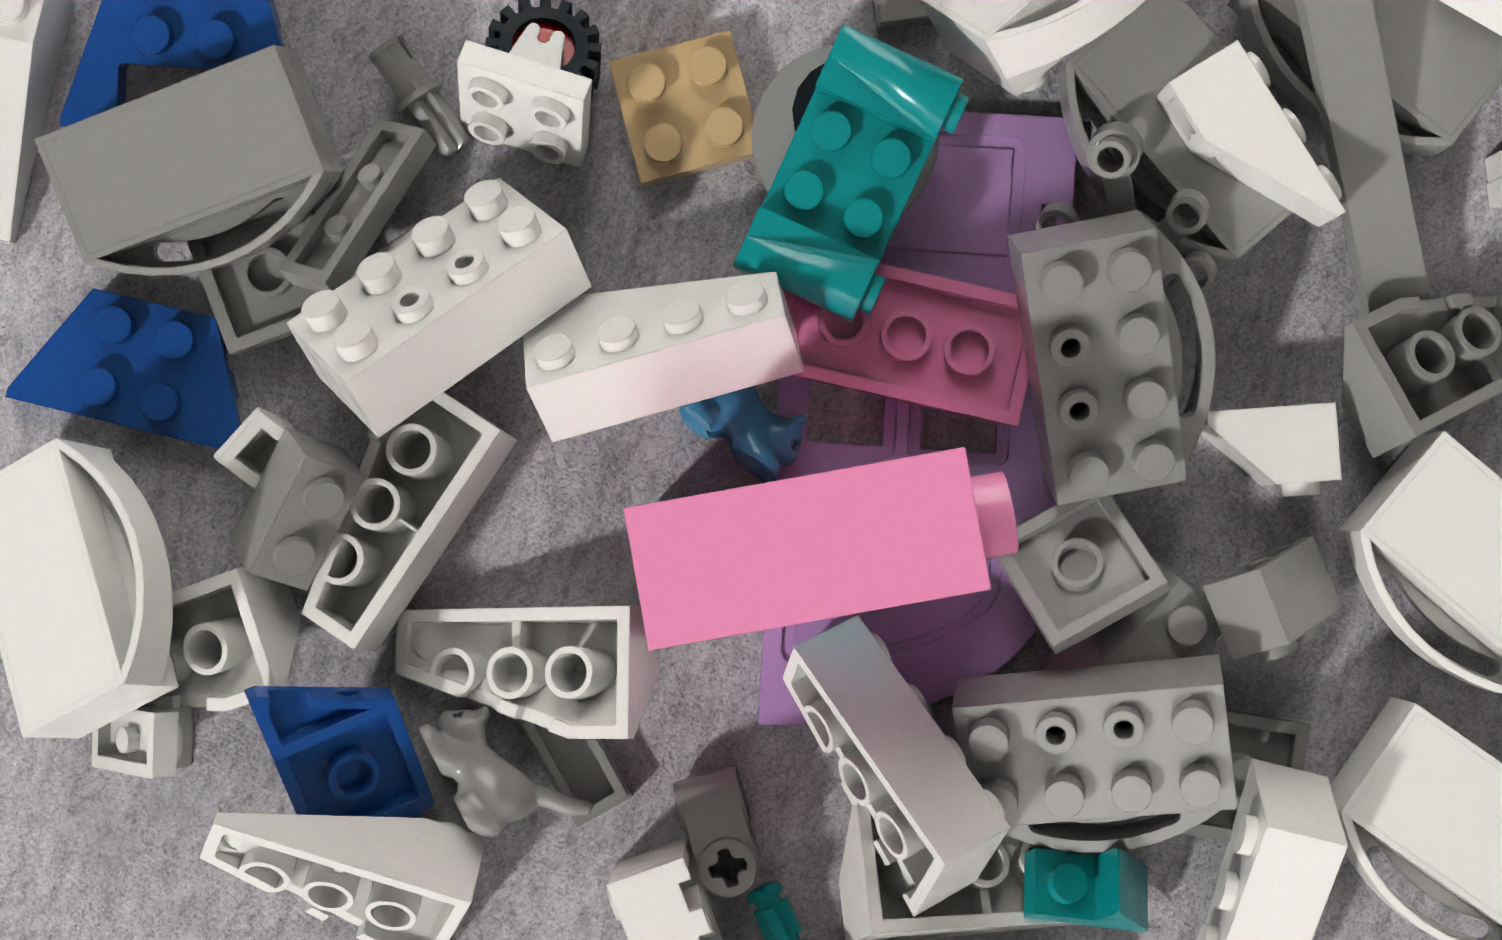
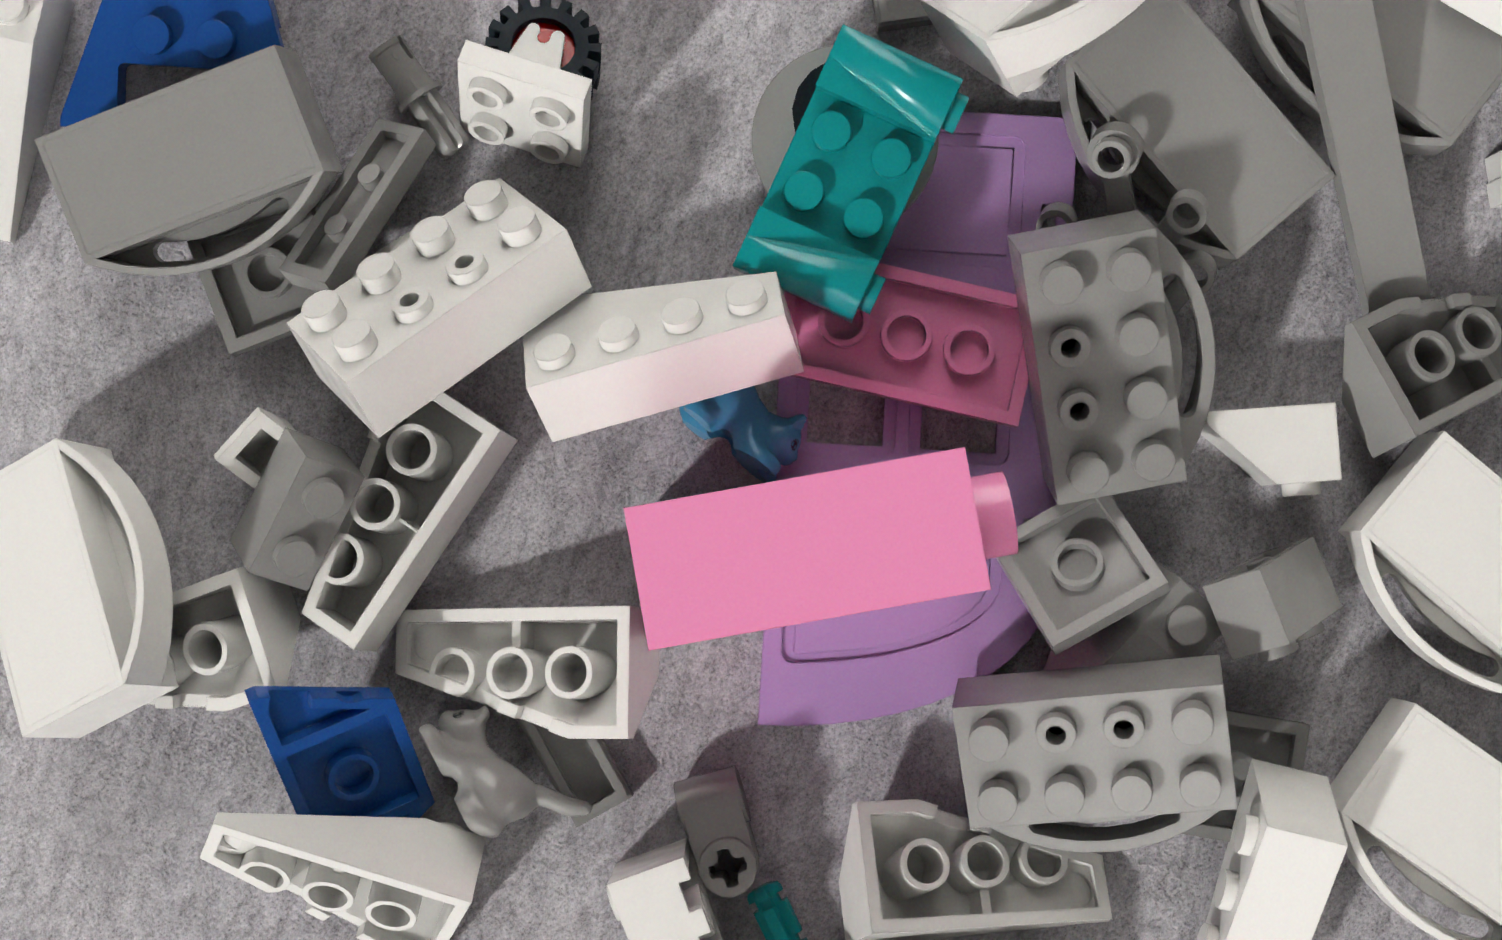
blue wing [5,288,241,449] -> none
white slope [91,705,193,779] -> none
tan plate [608,30,754,188] -> none
white wedge [782,615,1010,917] -> none
teal slope [1024,848,1148,932] -> none
white slope [1156,40,1346,227] -> none

